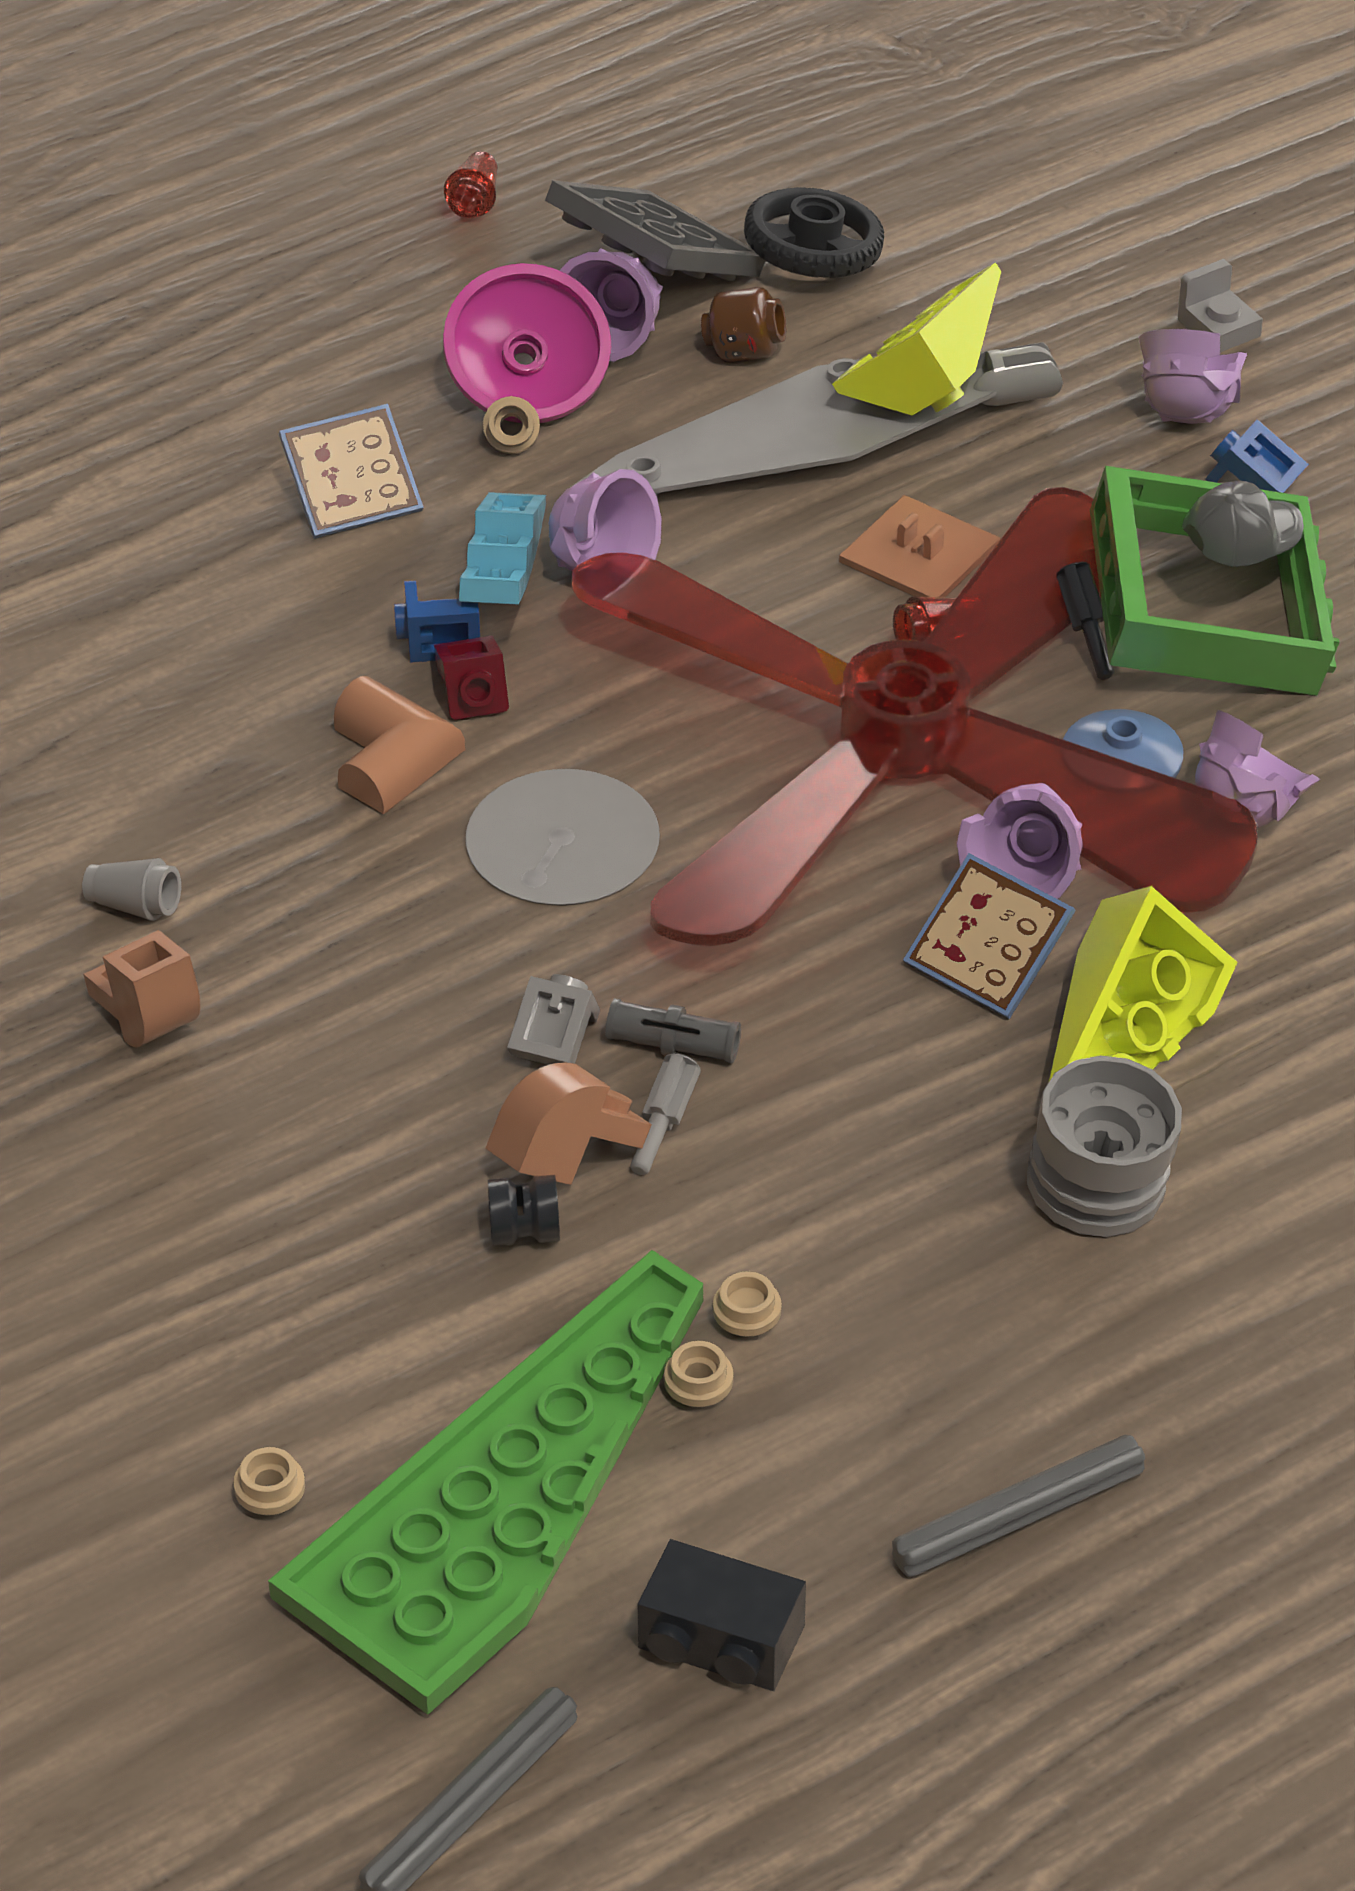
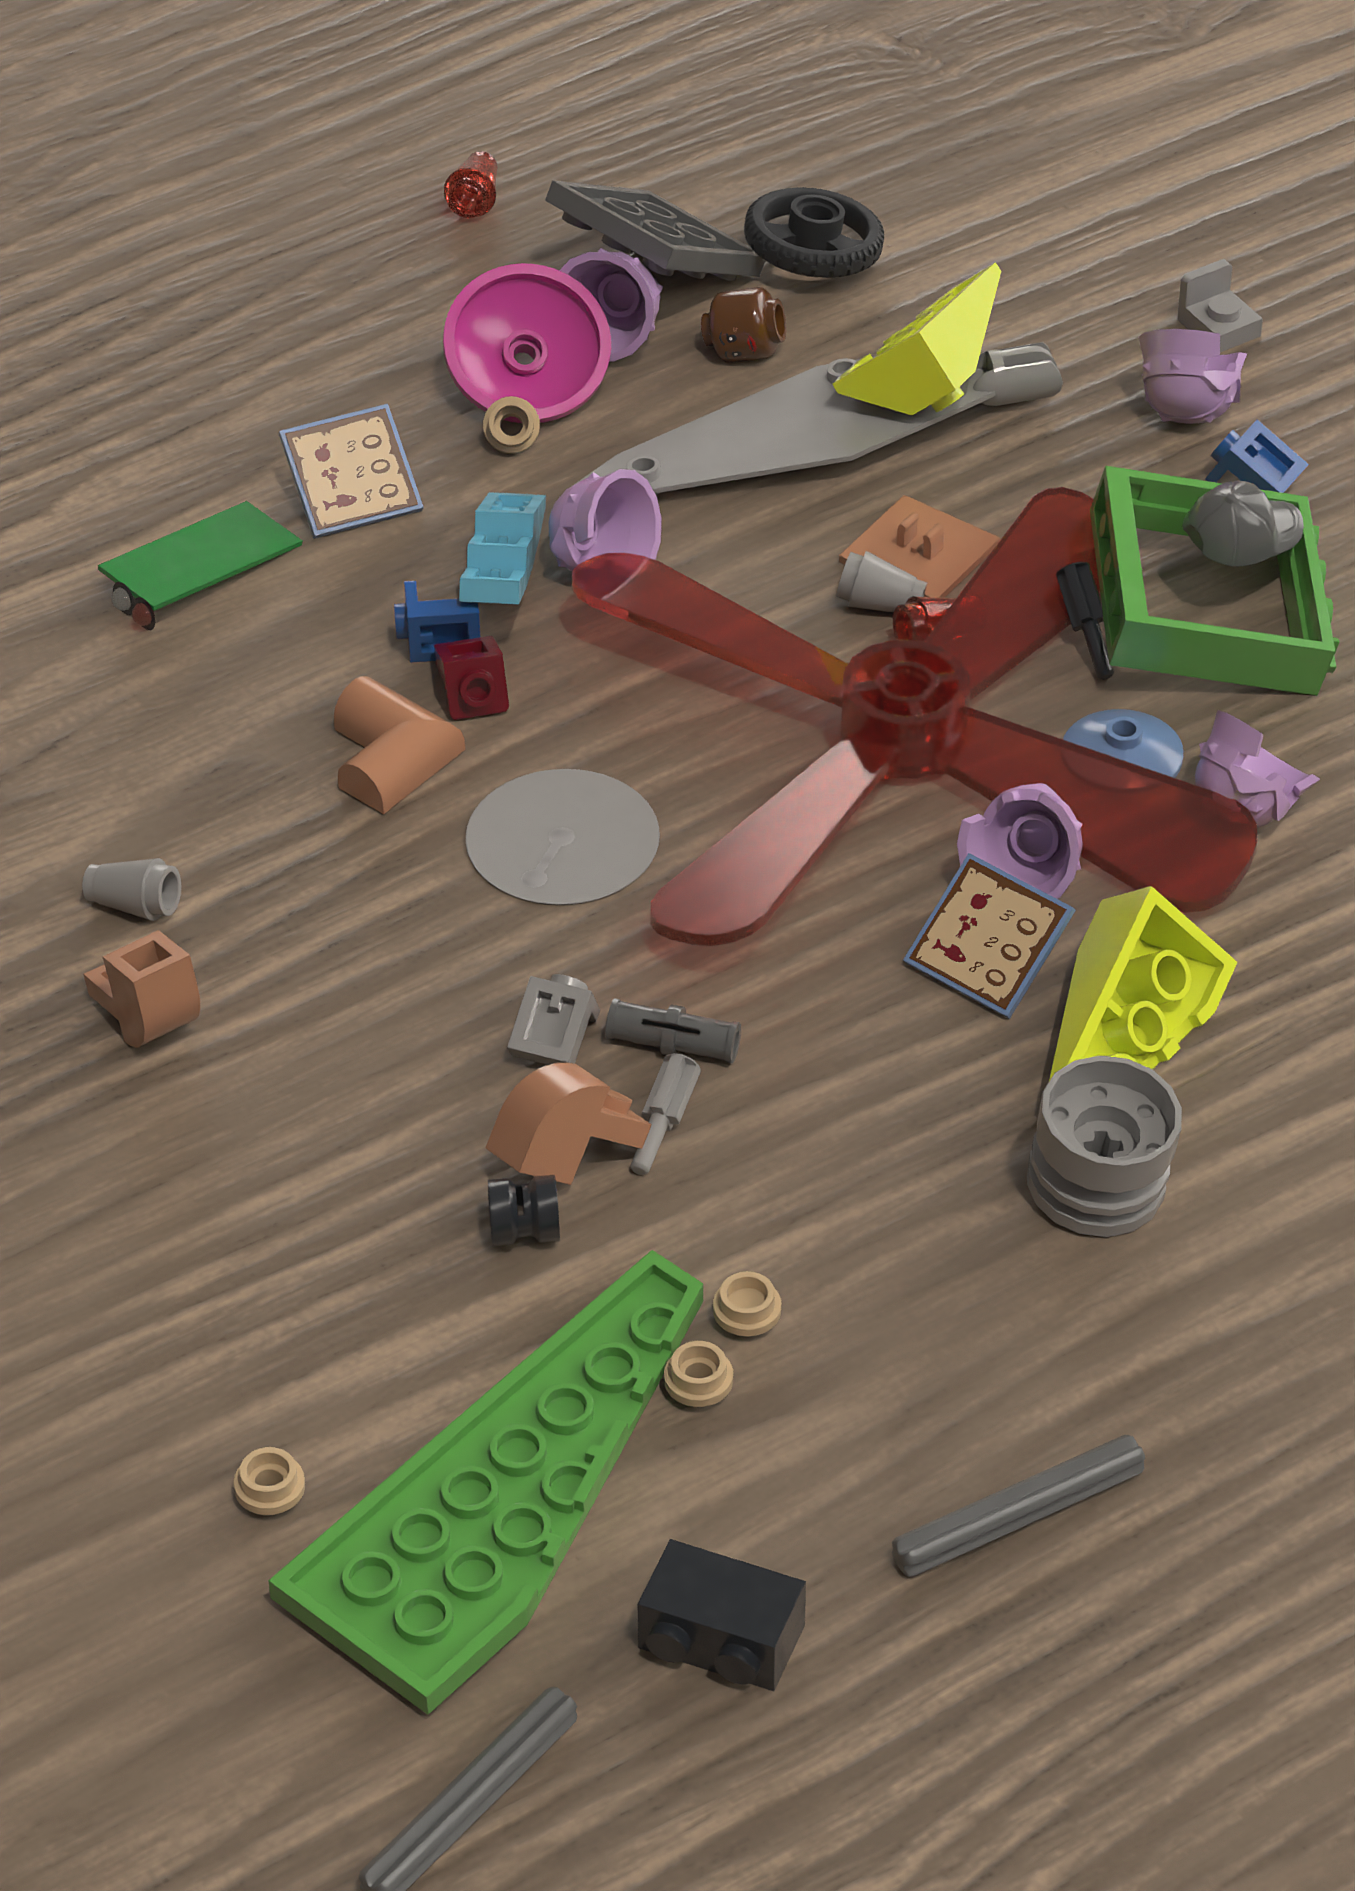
none -> green piece [98,501,303,630]
none -> light grey cone [836,551,927,616]

